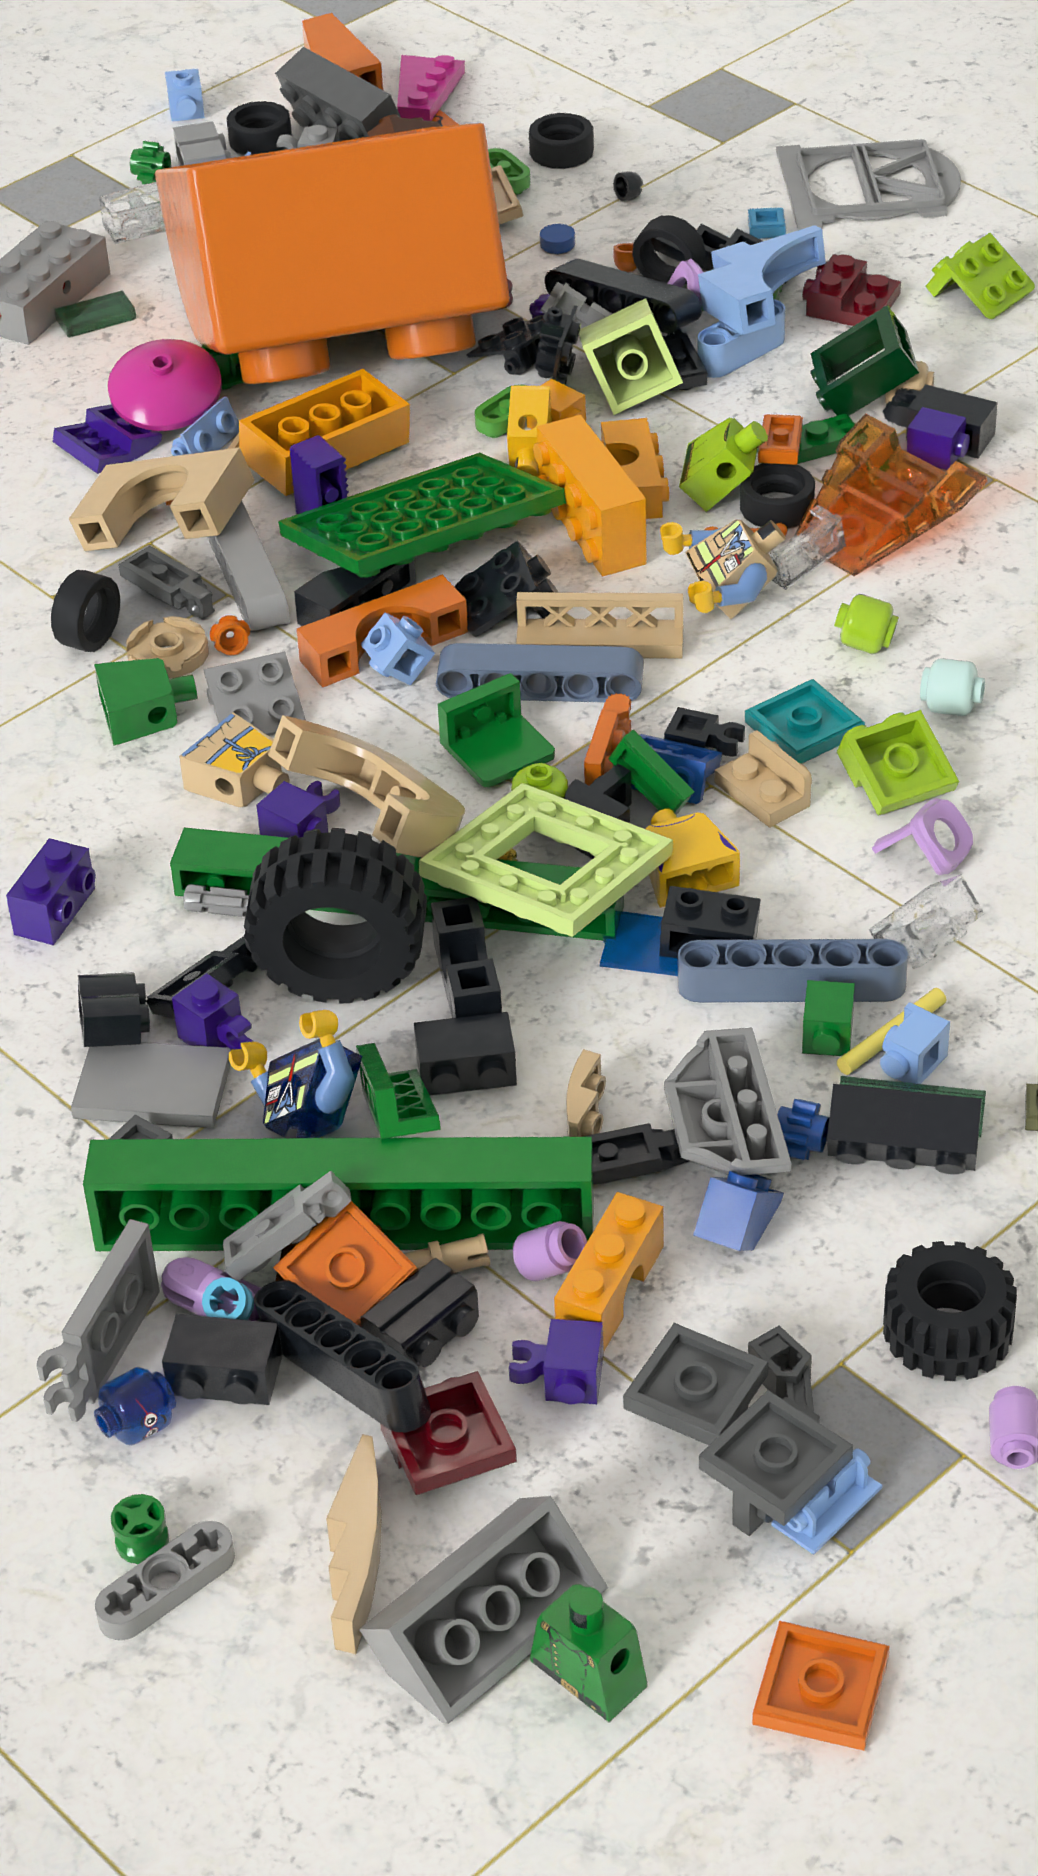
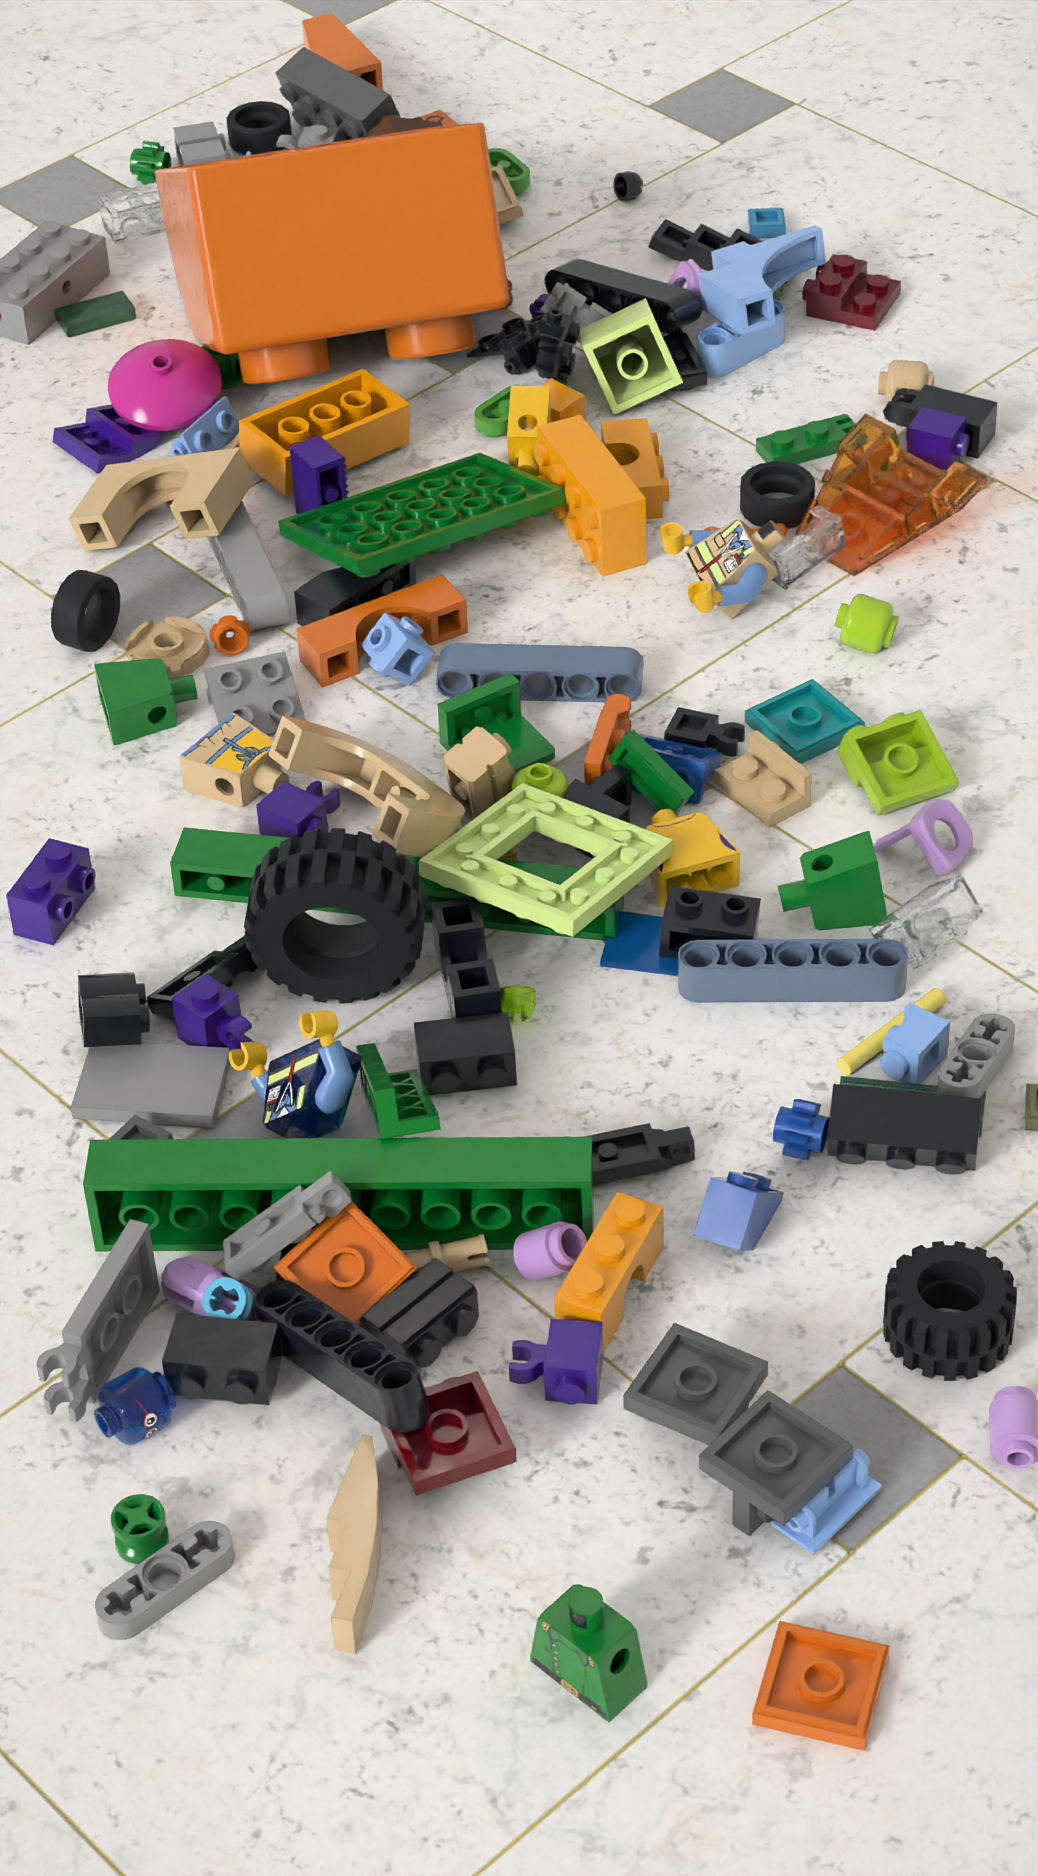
dark grey hinge [118,546,215,619] -> none
light blue brick [165,68,205,122] -> none
light grey axle [183,884,249,917] -> none
light grey slope [359,1496,608,1724] -> none
dark pink wing [397,55,465,121] -> none
black bracket [454,541,559,637] -> none
tan fence [516,592,683,659] -> none
black tyre [529,113,594,169] -> none
blue tile [540,224,575,254] -> none
tan slope [566,1049,606,1137] -> none
orange hinge [613,243,637,272] -> none
black tyre [632,215,705,286] -> none
light grey wedge [664,1027,792,1175] -> none
lime torso [679,418,768,512] -> none
dark grey piece [748,1325,820,1423] -> none
orange plate [758,414,803,465] -> none
light grey window [776,139,961,230] -> none
green brick [802,980,855,1056] -> none
dark green window [810,305,919,416] -> none
light aqua head [920,658,985,716] -> none
lime bracket [925,232,1035,319] -> none
none -> tan brick [443,726,516,821]
none -> clear neon green hinge [501,985,536,1022]
none -> green torso [777,831,889,930]
none -> light grey beam [937,1014,1015,1098]

